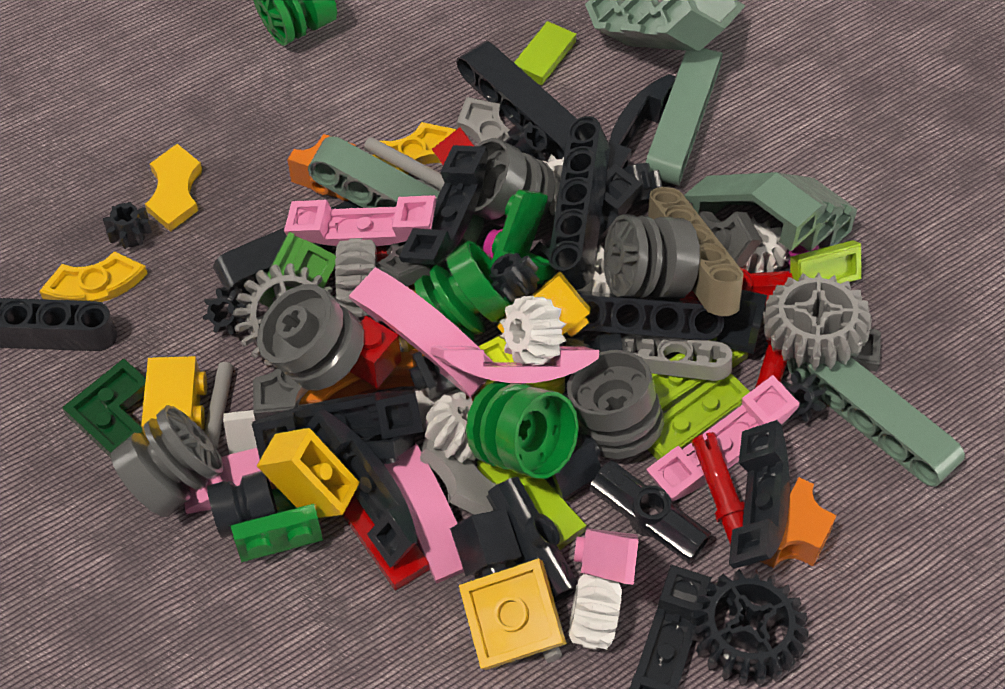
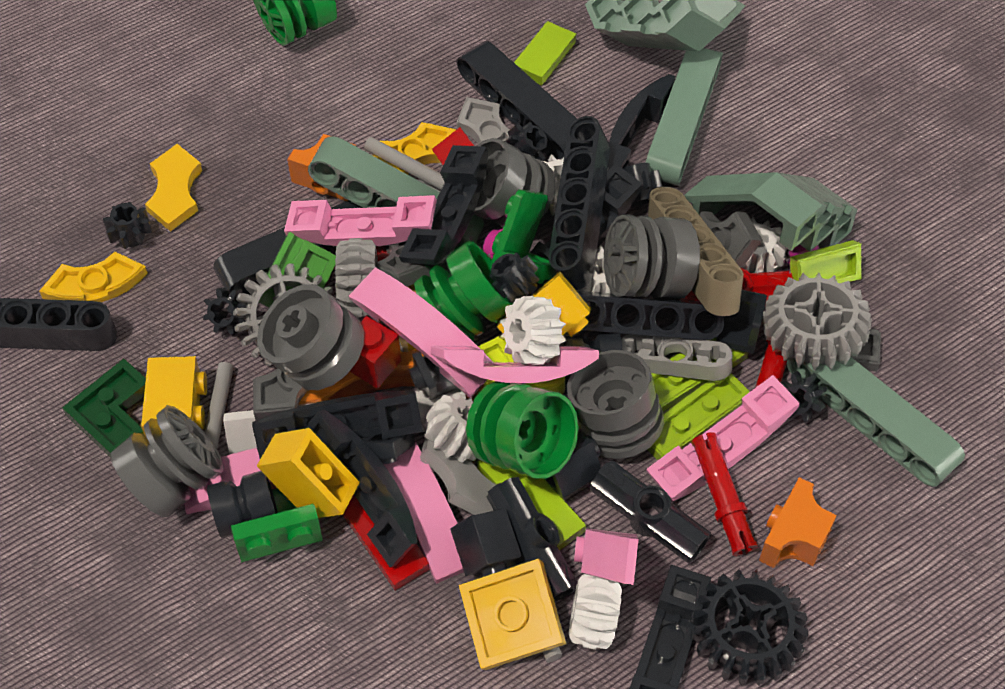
black slope [729,420,790,569] -> none

